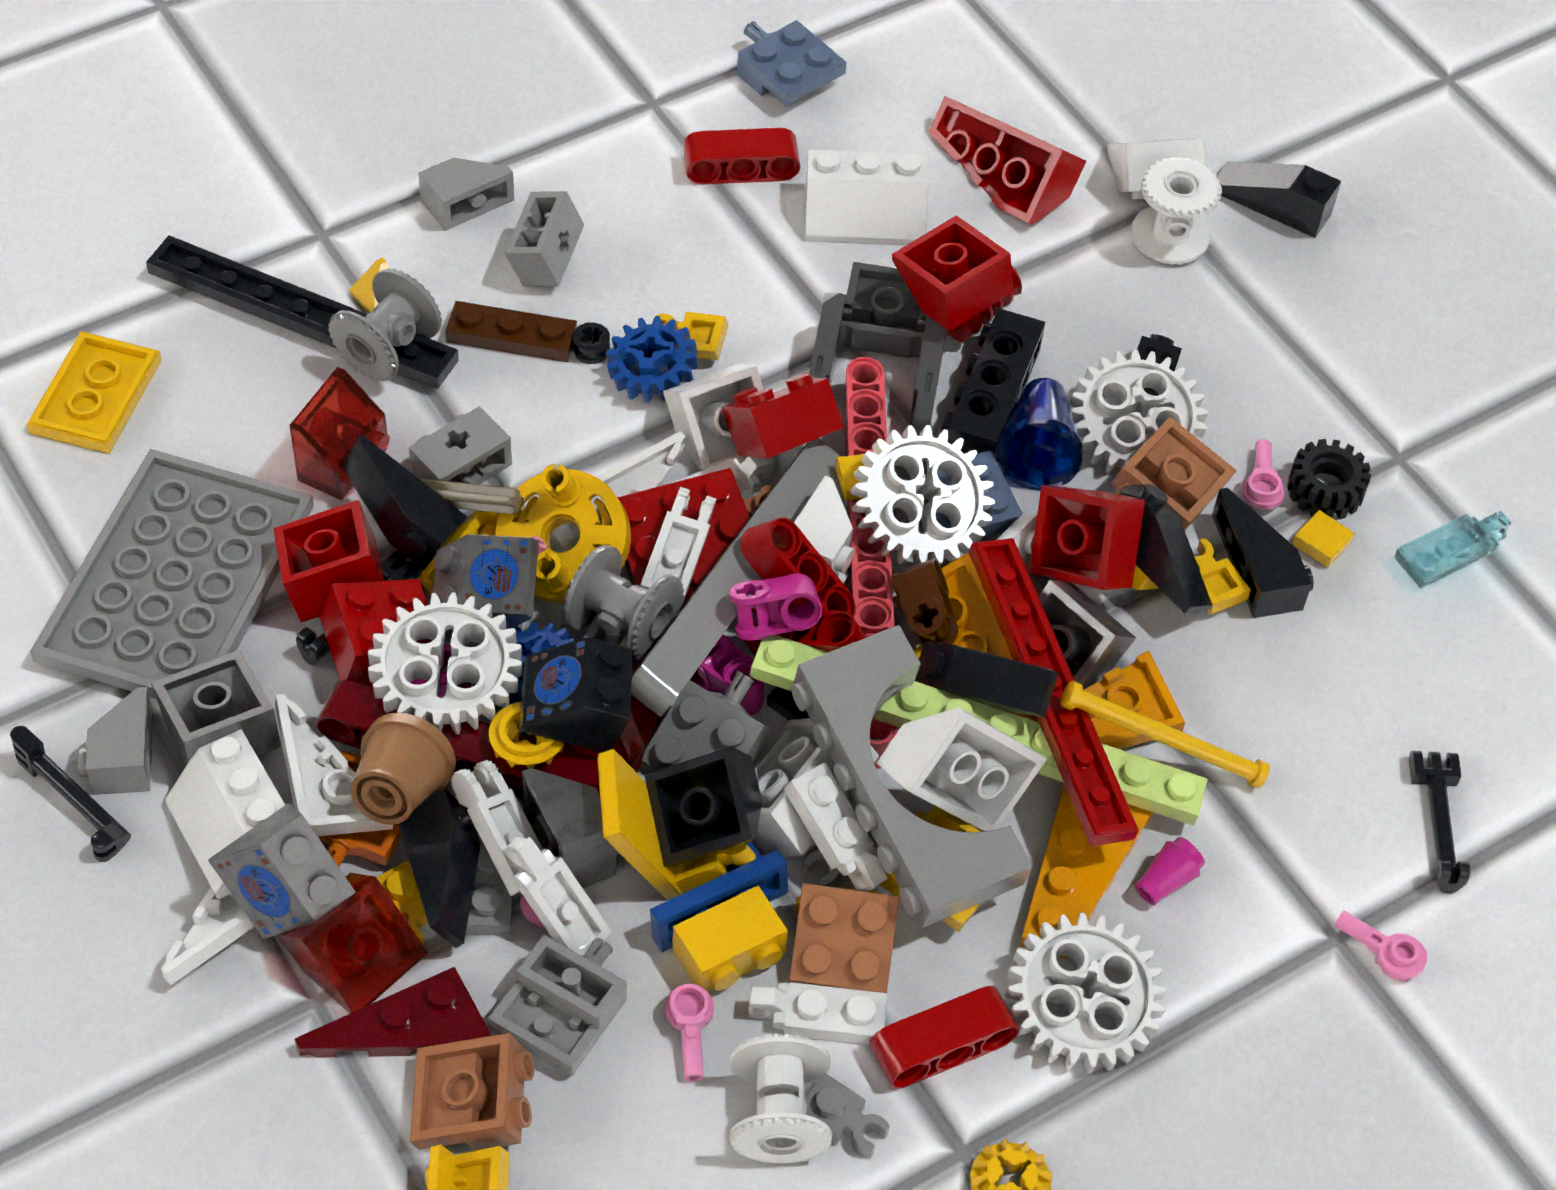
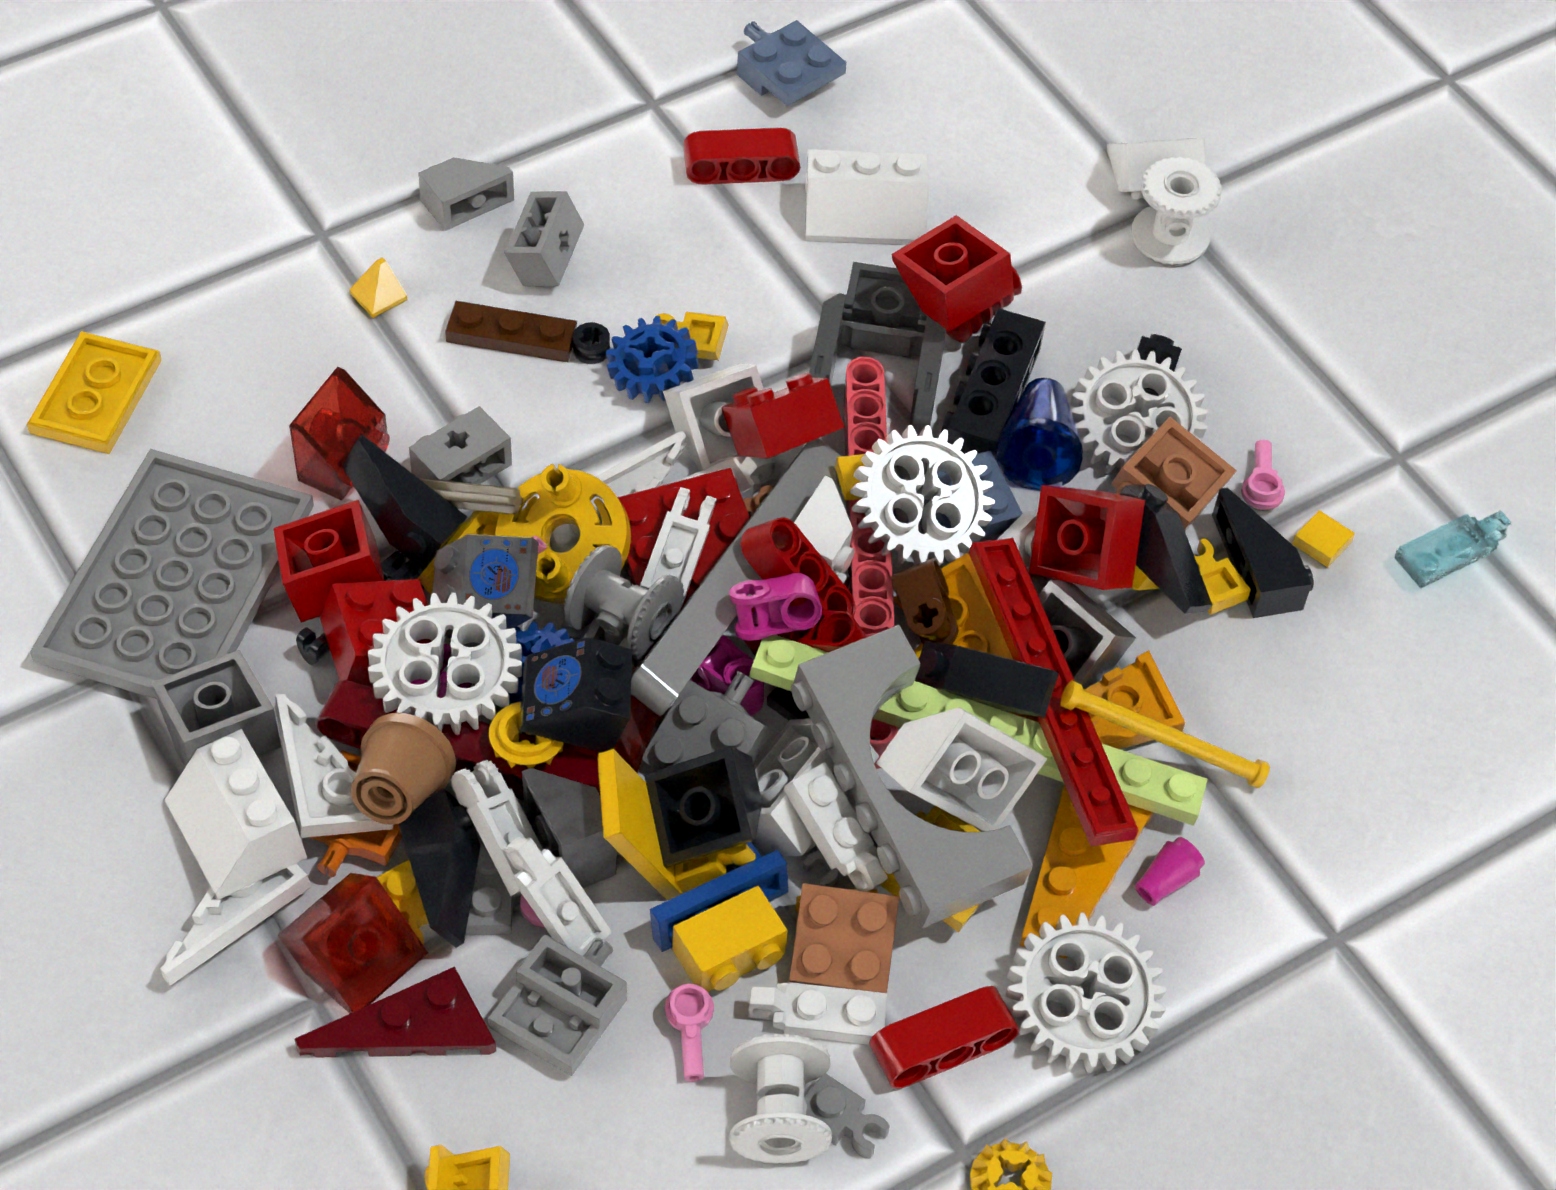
black hinge [10,726,131,862] -> none
light grey slope [78,687,153,795] -> none
black plate [146,235,459,389] -> none
flat silver slope [208,802,356,939] -> none
light grey hose [328,268,442,381] -> none
nougat plate [410,1033,534,1151] -> none
red wedge [928,96,1087,225] -> none
black slope [1217,161,1341,238] -> none
black tyre [1287,439,1371,520] -> none
bright pink plate [1334,910,1427,981] -> none
black hinge [1409,750,1470,893] -> none

